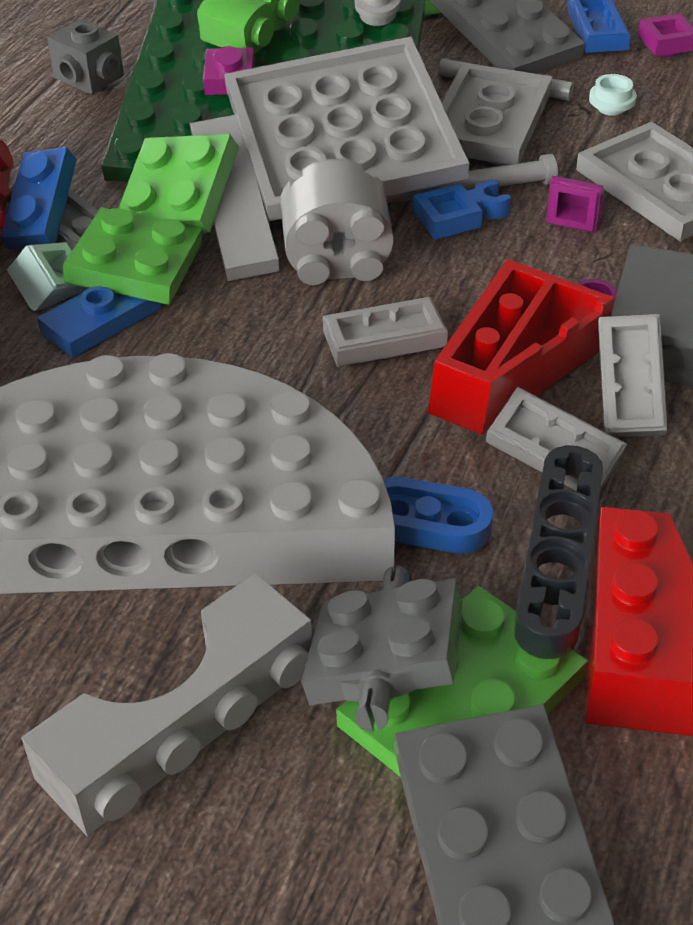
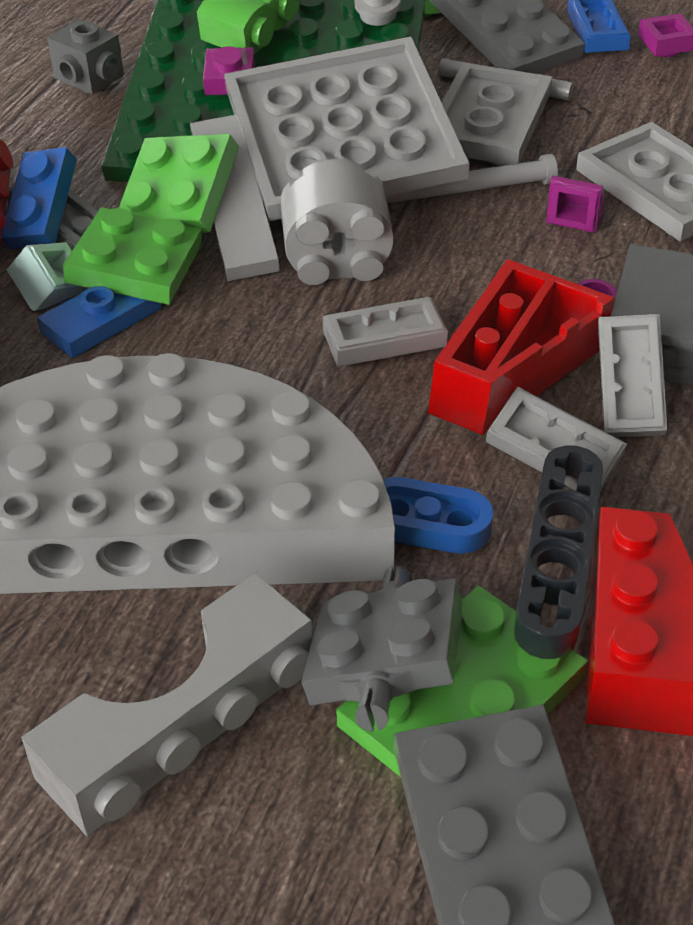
blue plate [413,180,511,240] -> none
light aqua plate [589,74,637,116] -> none

